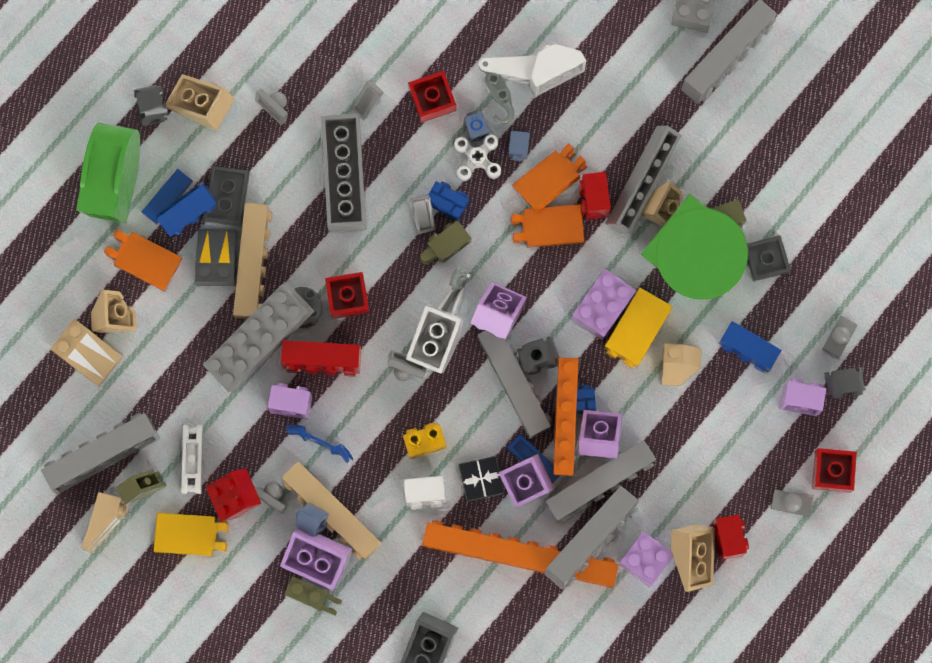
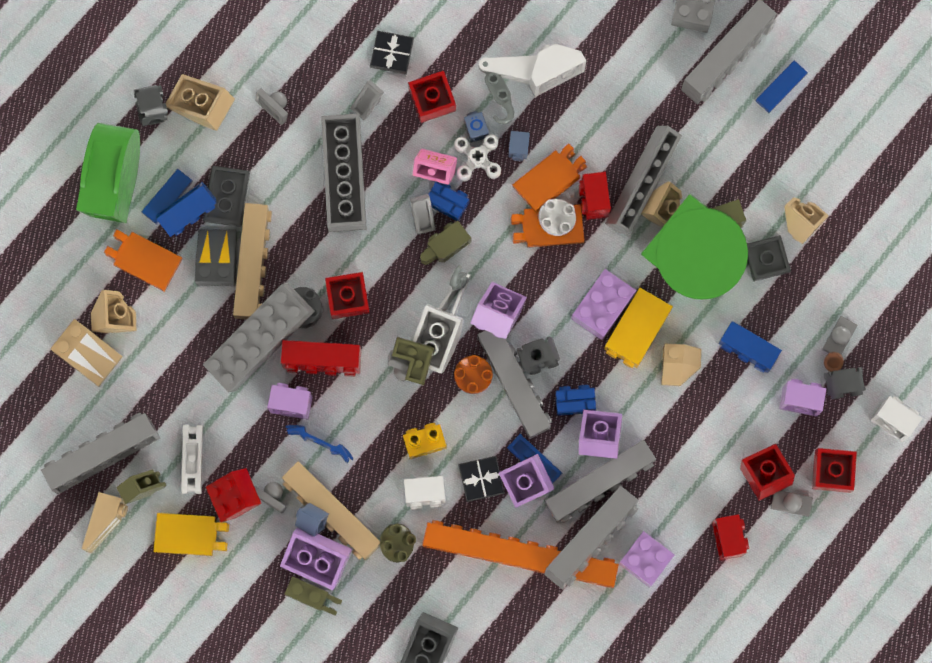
orange brick [553,357,579,476] -> none
tan slope [671,524,715,592] -> none
none -> black tile [370,30,414,75]
none -> olive dish [380,523,416,563]
none -> olive tile [392,337,434,385]
none -> bright pink brick [413,149,457,185]
none -> orange dish [454,355,493,394]
none -> white dish [538,199,576,236]
none -> red brick [740,444,795,501]
none -> blue tile [756,60,808,113]
none -> tan slope [784,197,829,244]
none -> nougat tile [824,352,844,372]
none -> white brick [871,396,922,442]

